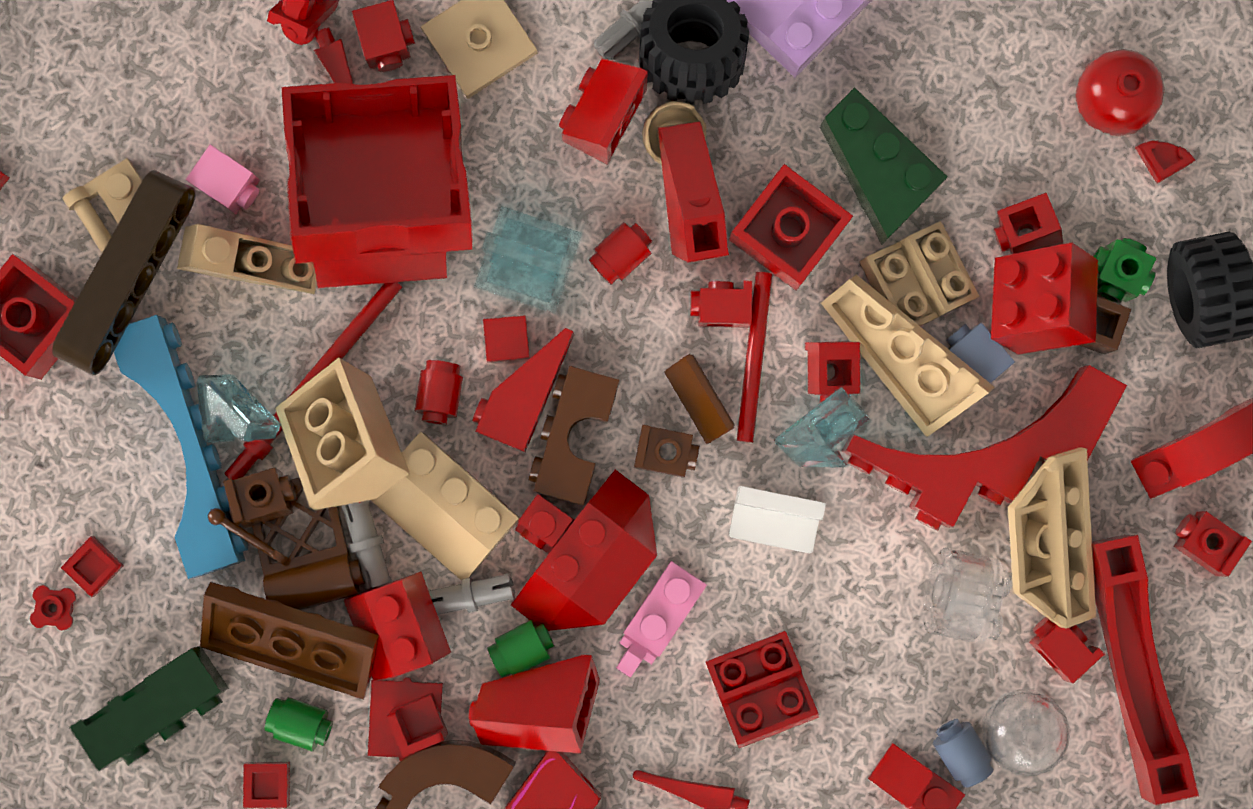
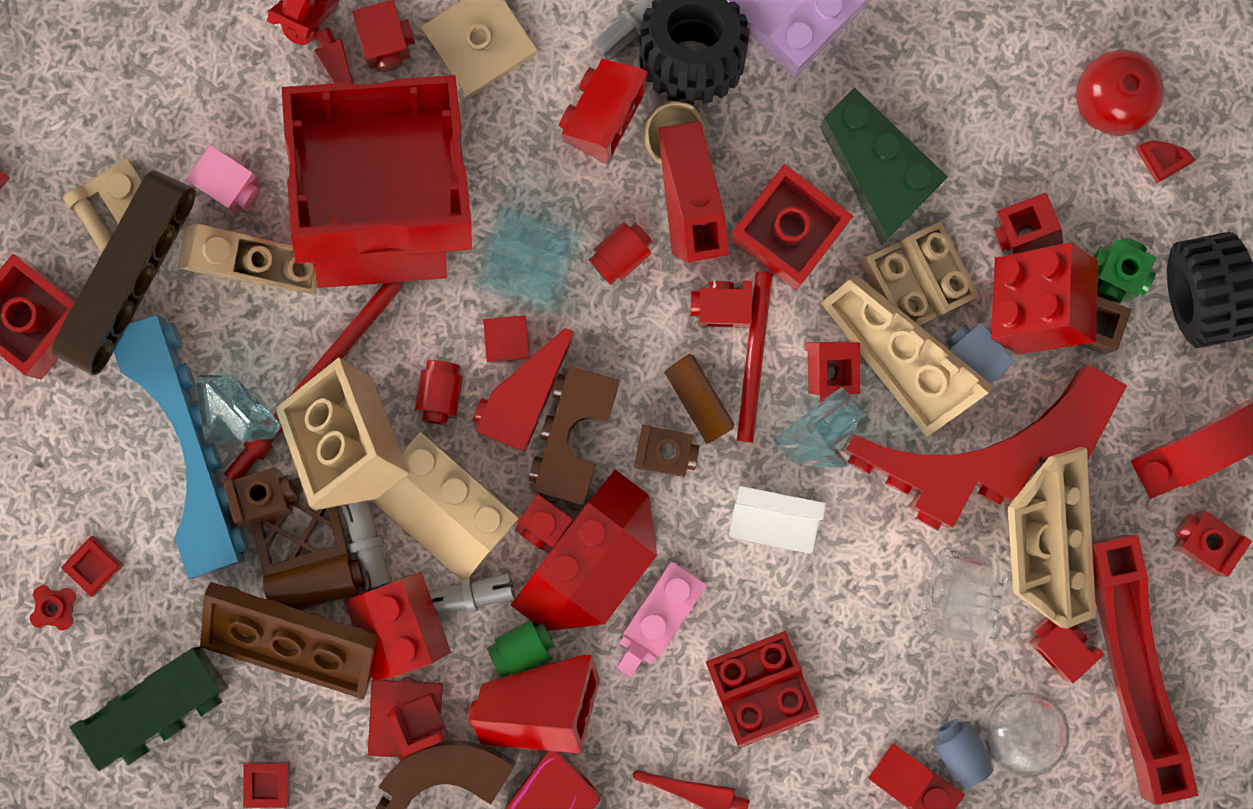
reddish brown hinge [208,508,288,565] -> none
green brick [264,697,333,752] -> none

